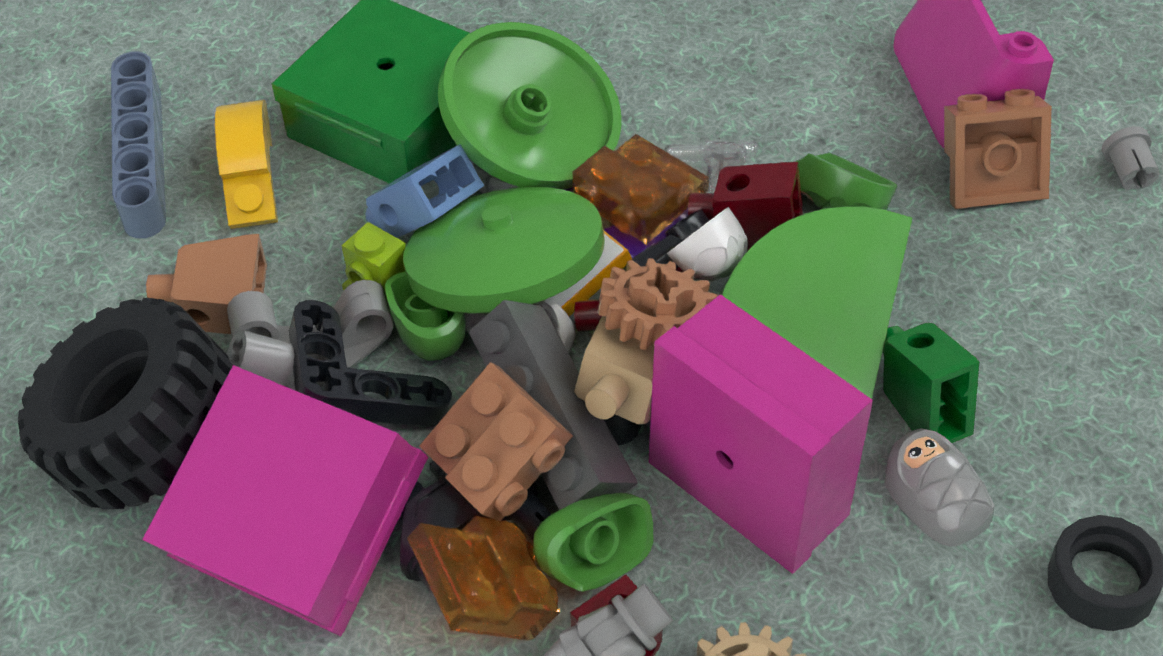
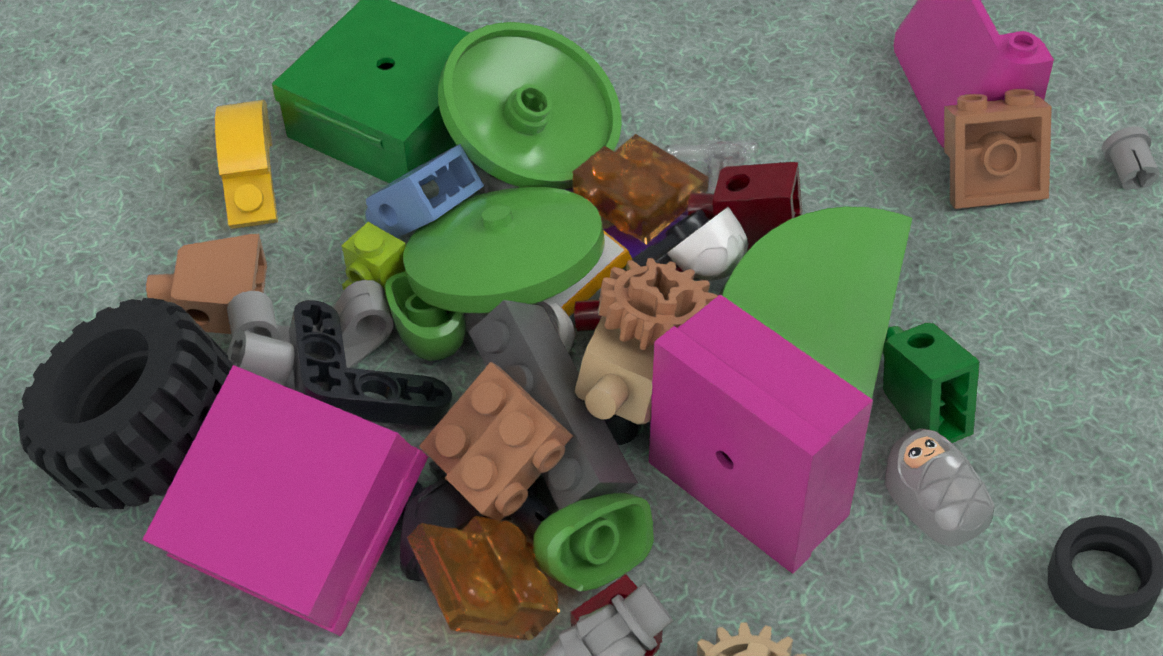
sand blue beam [111,51,166,238] -> none
bright green piece [795,152,897,210] -> none

